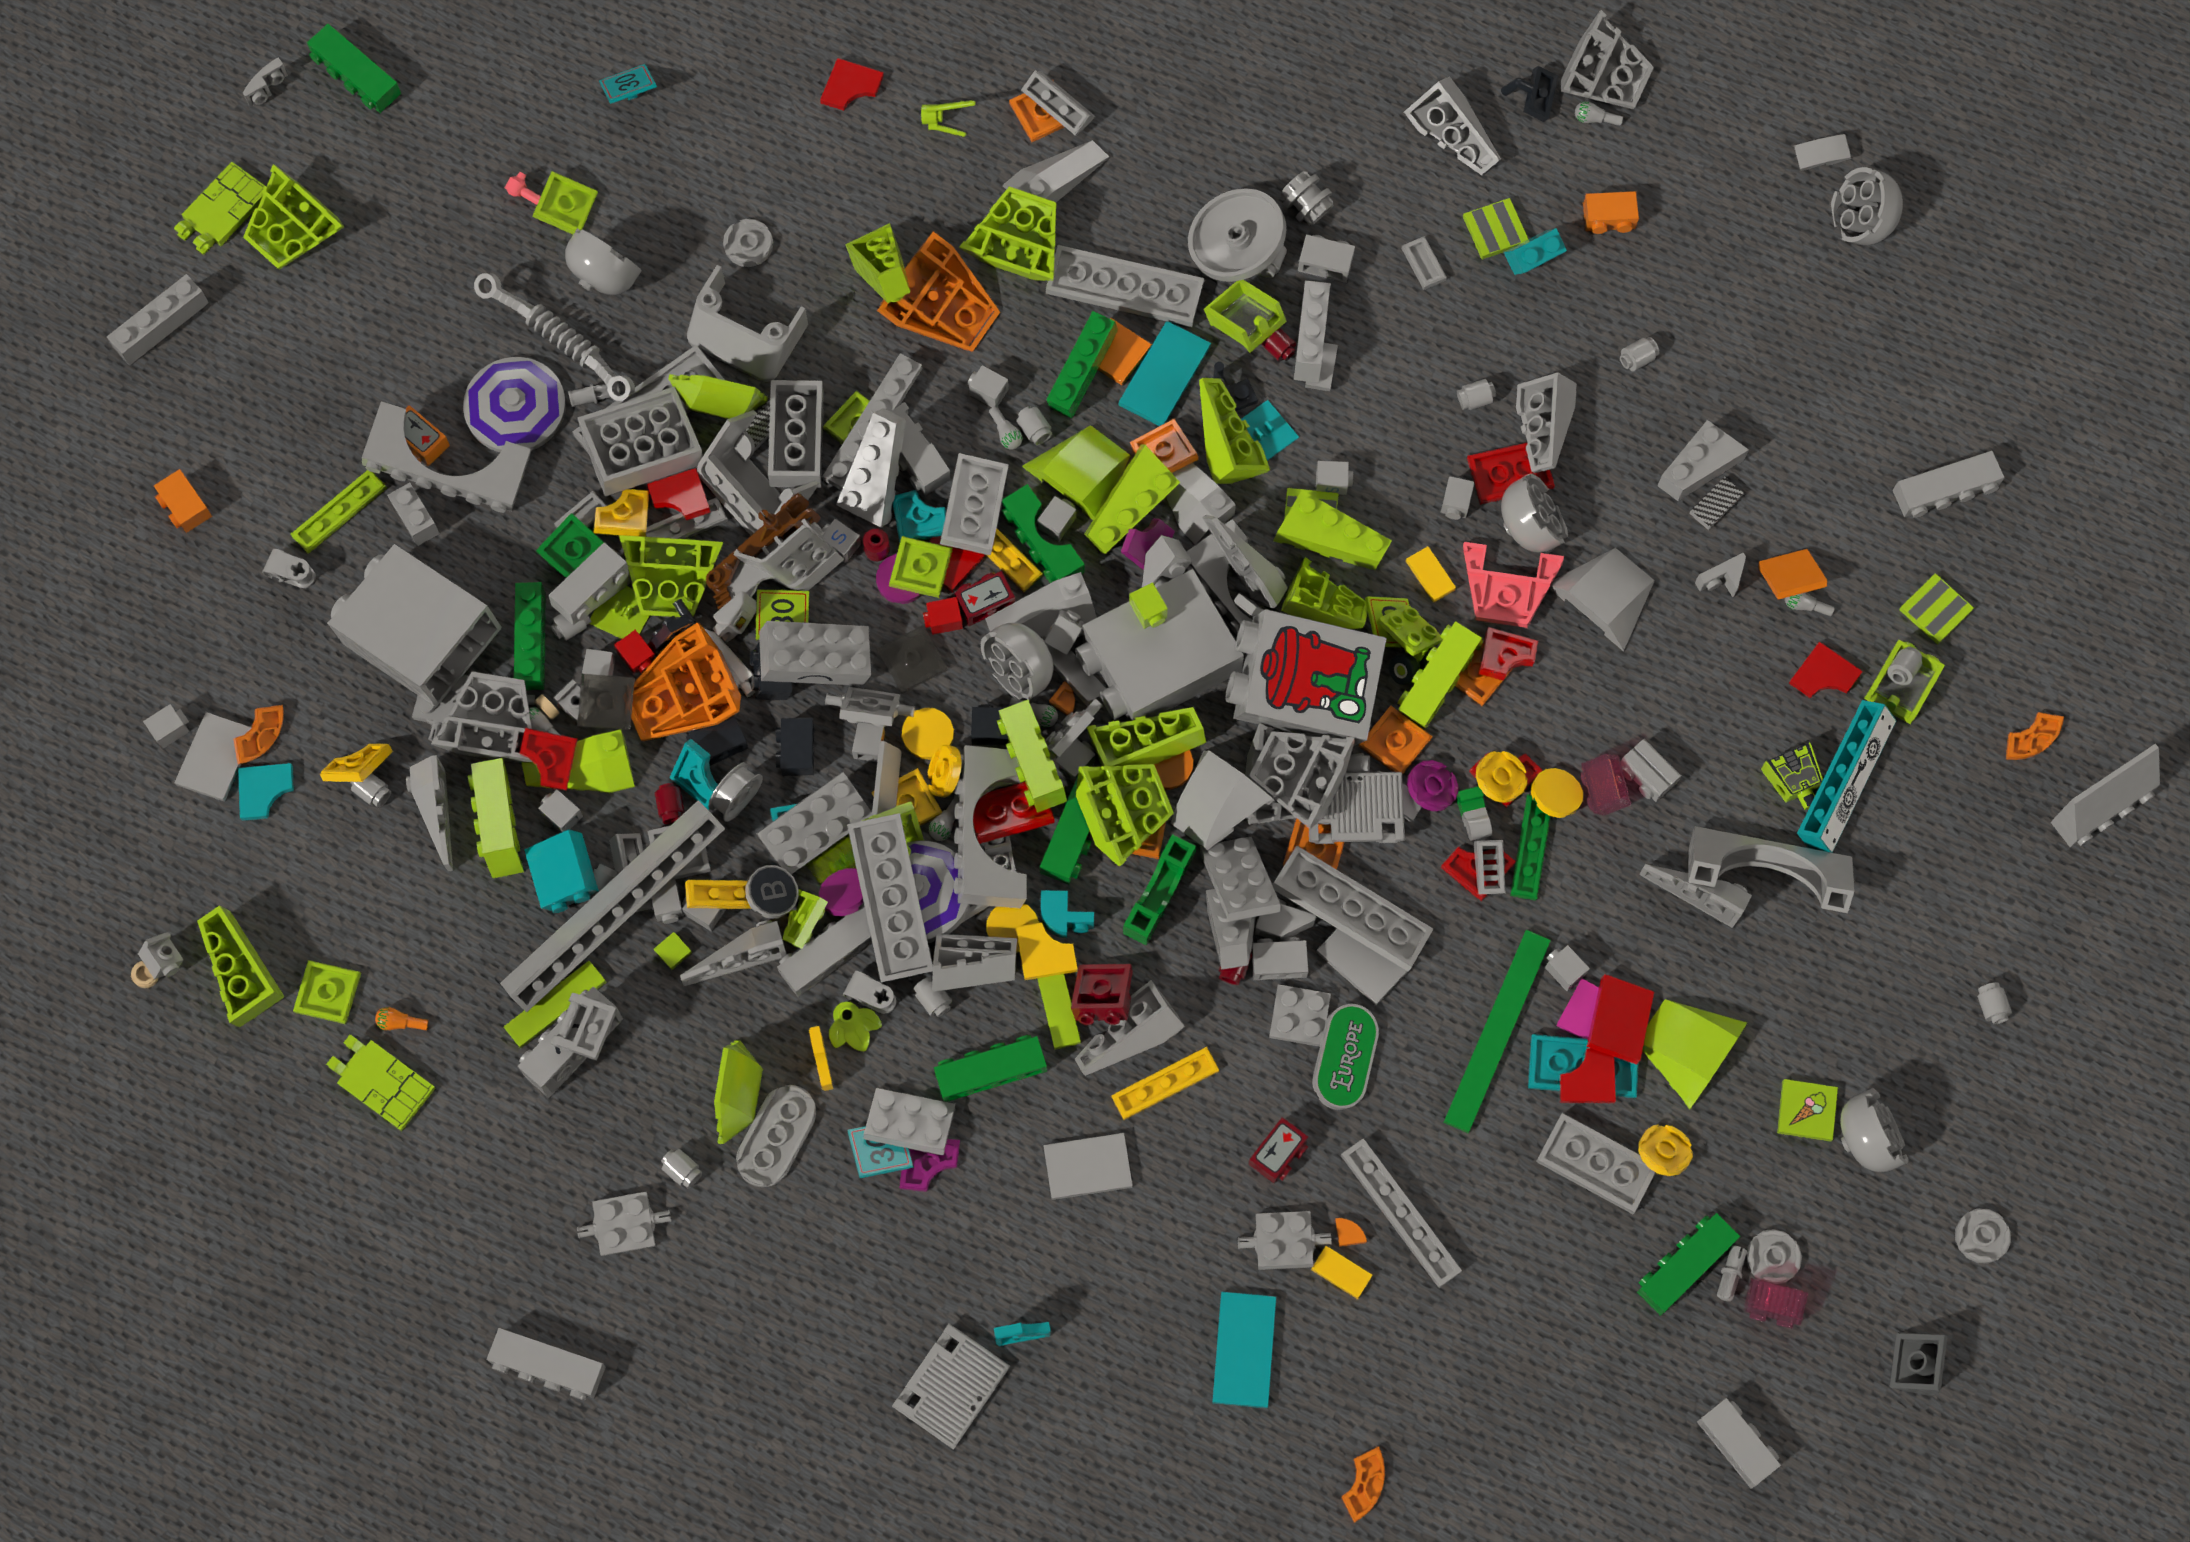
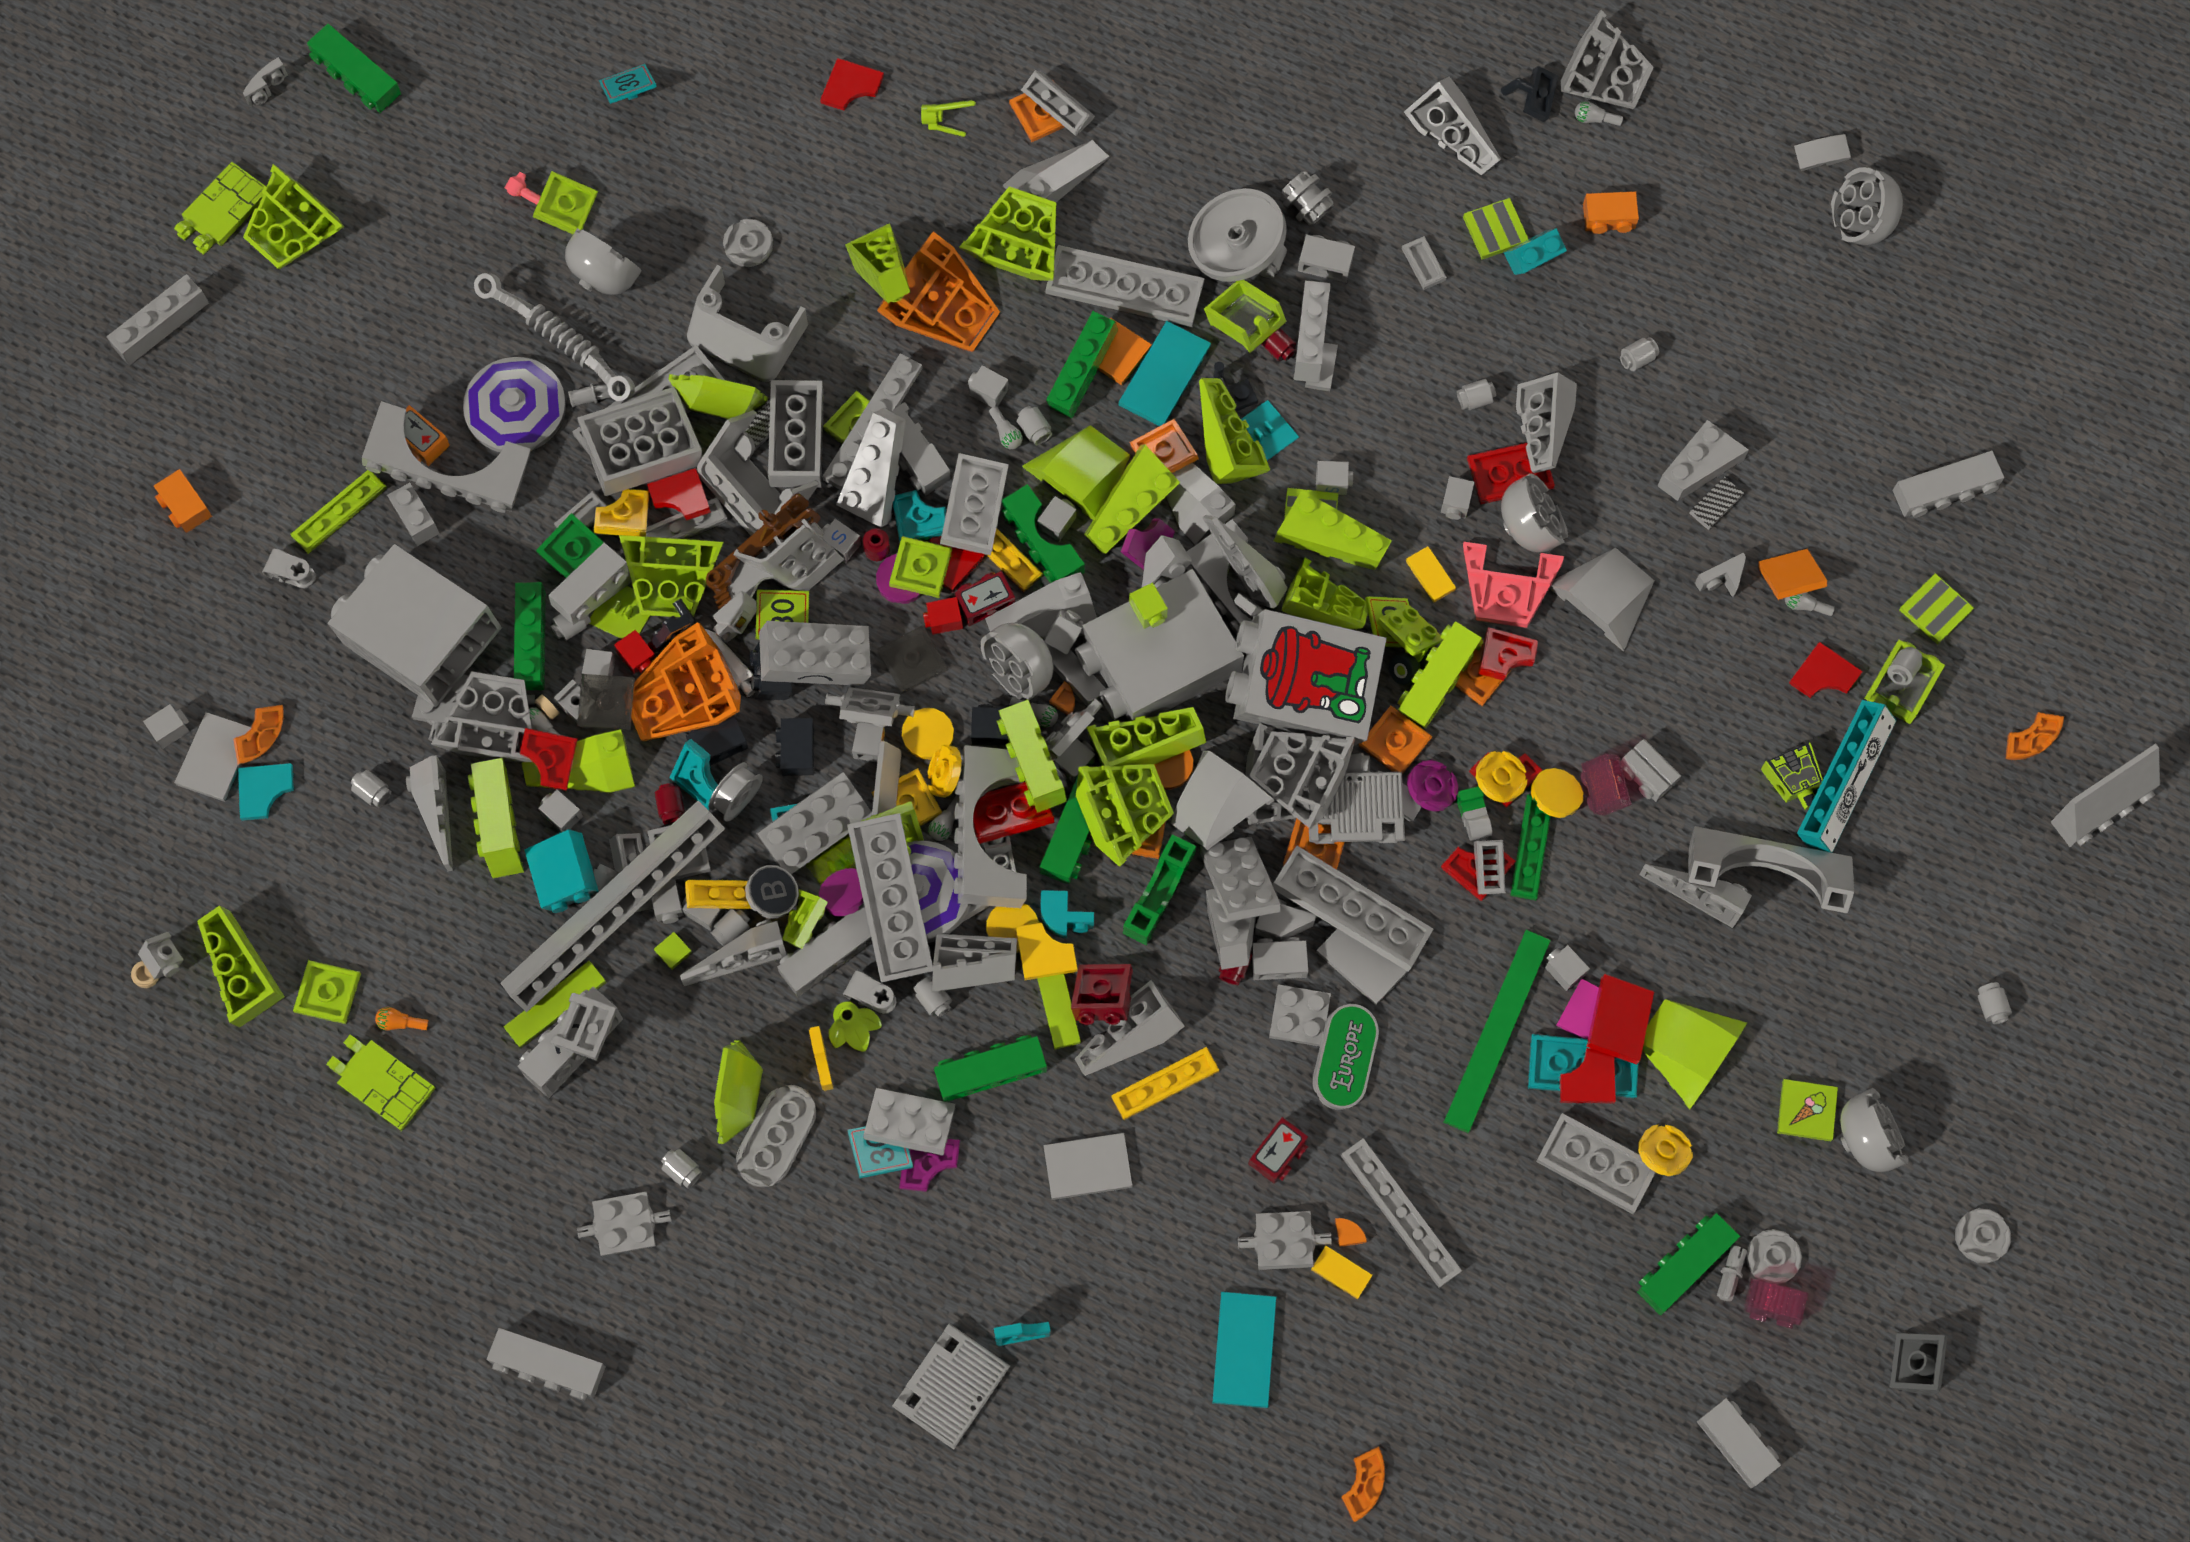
yellow tile [320,744,393,782] -> none
none -> light grey brick [710,909,750,947]

